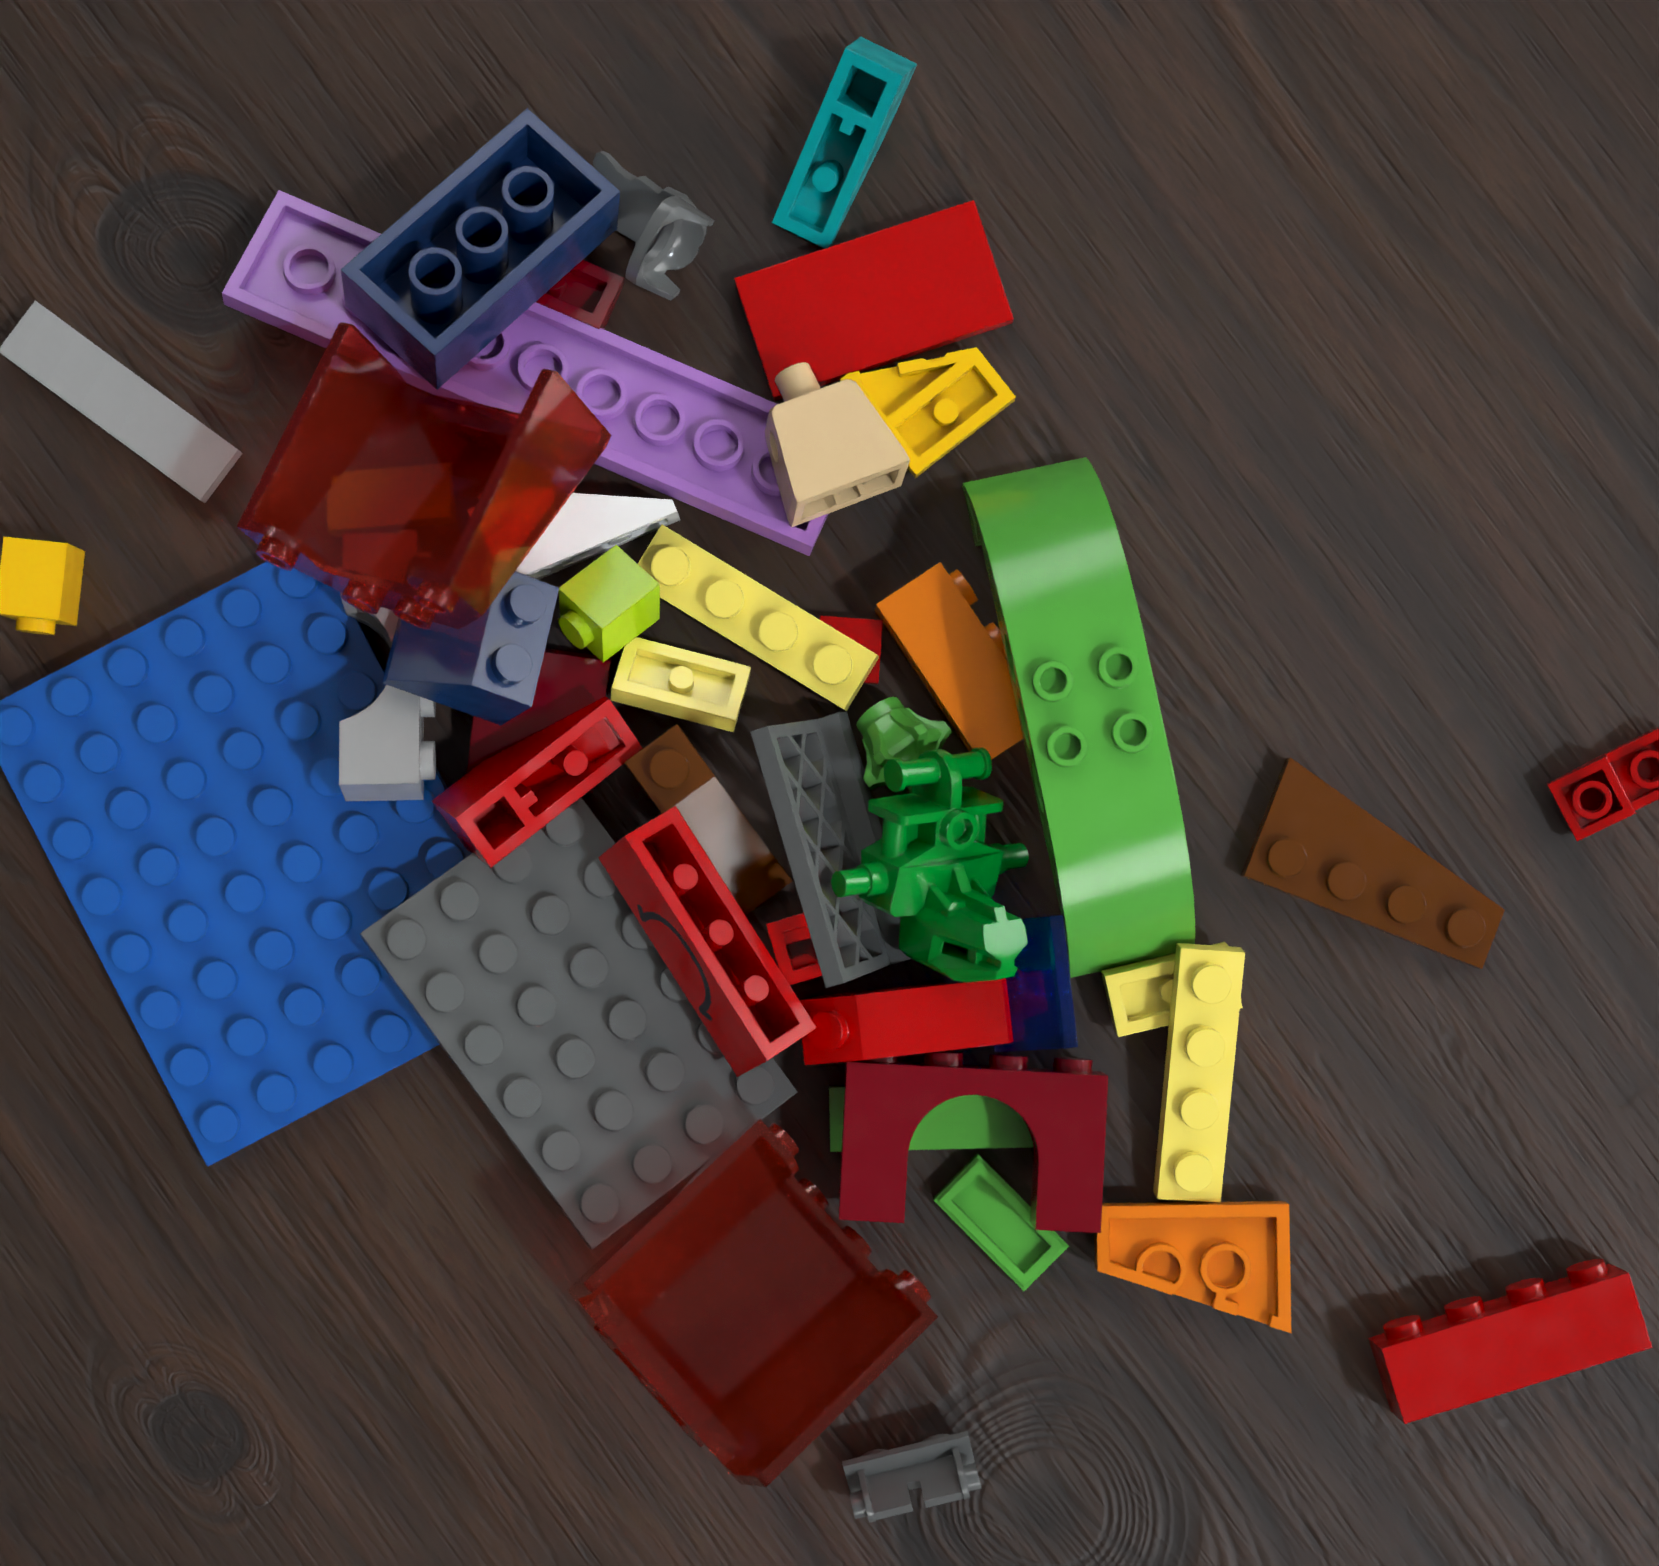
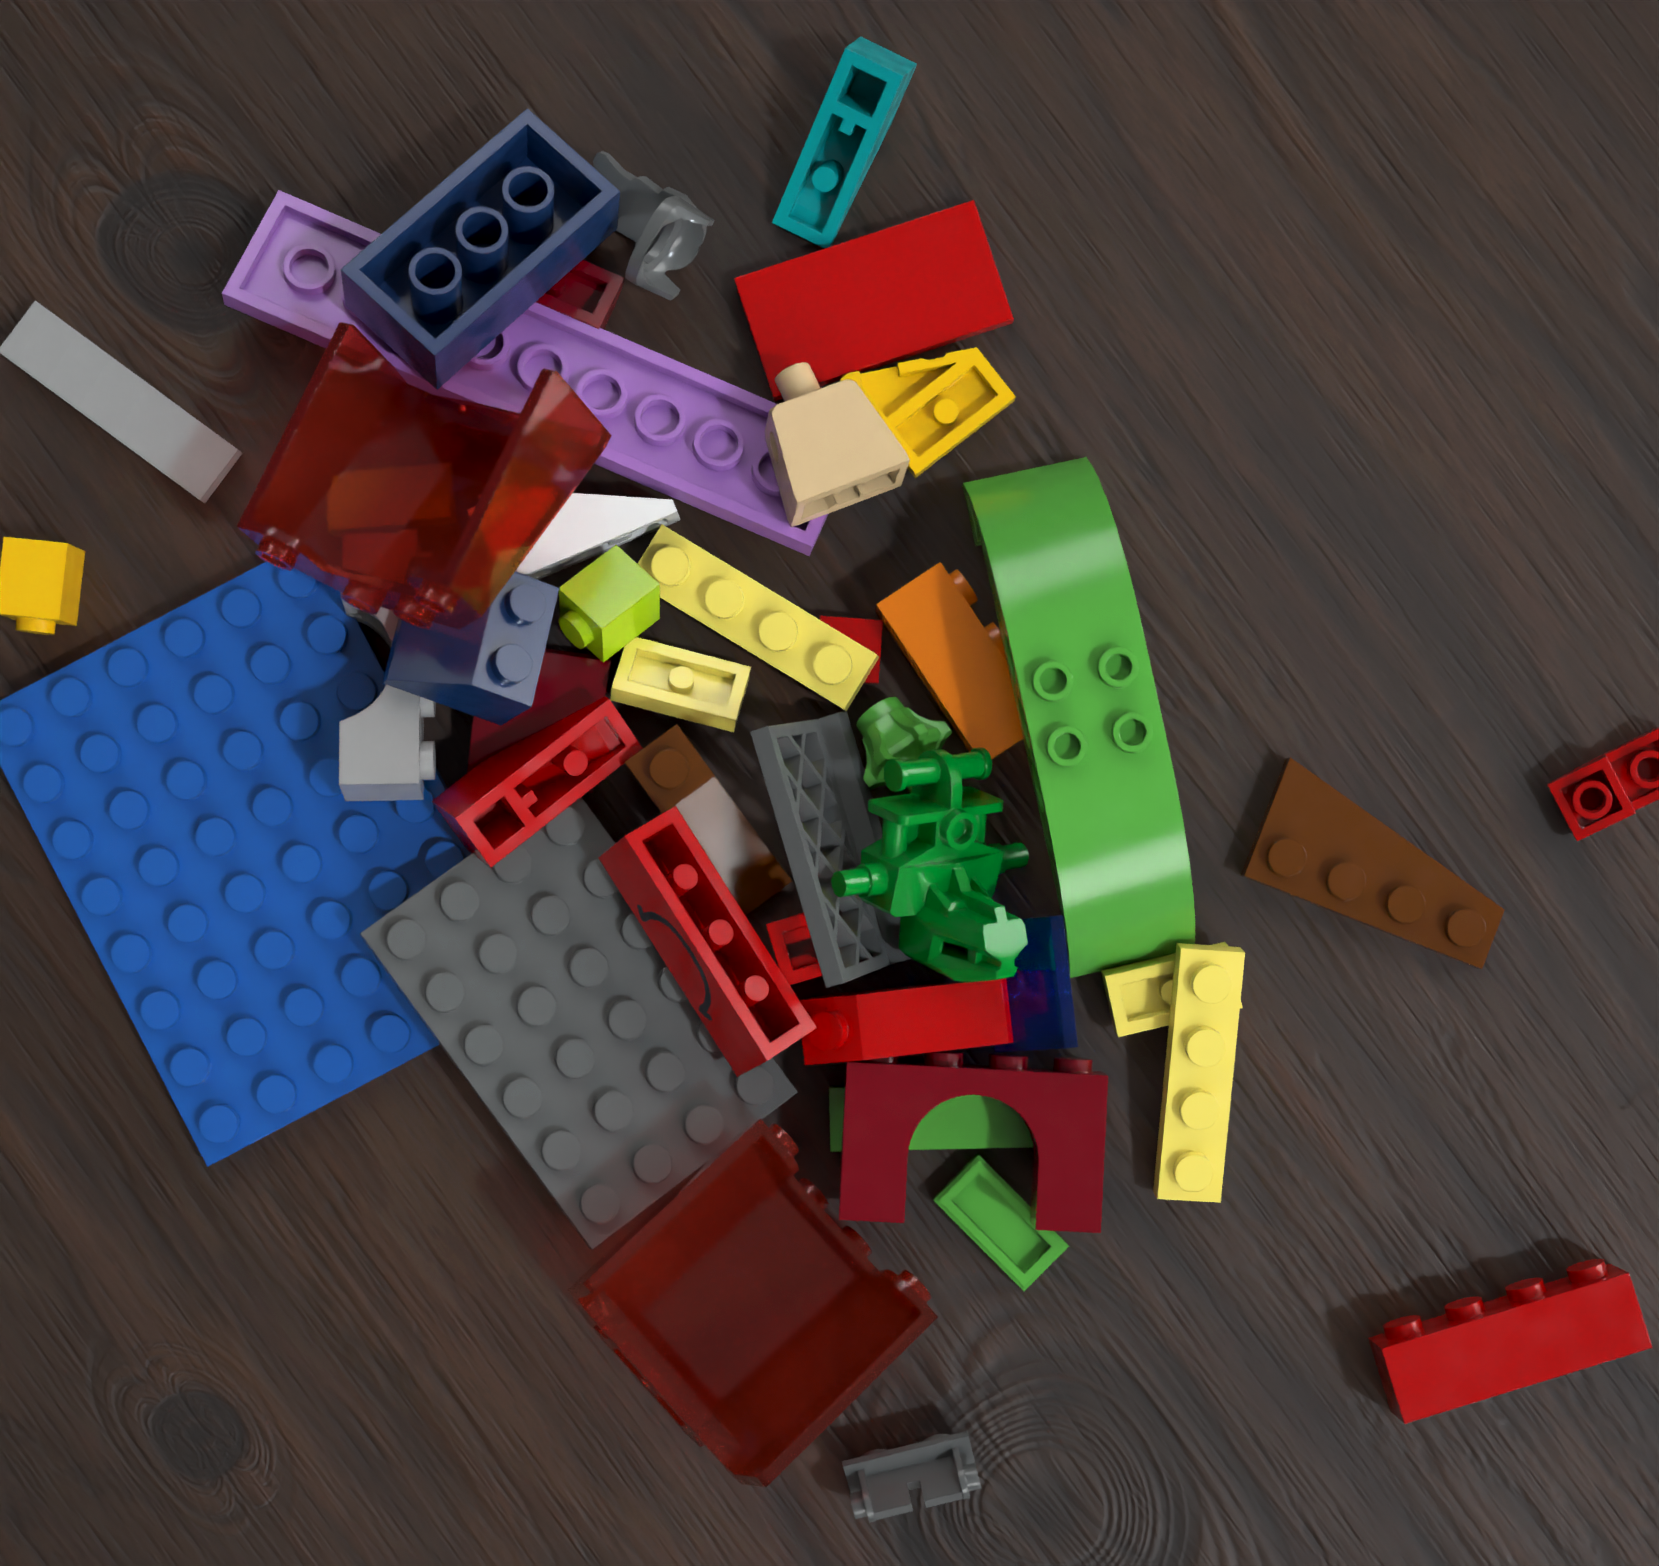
orange wing [1094,1201,1292,1334] -> none

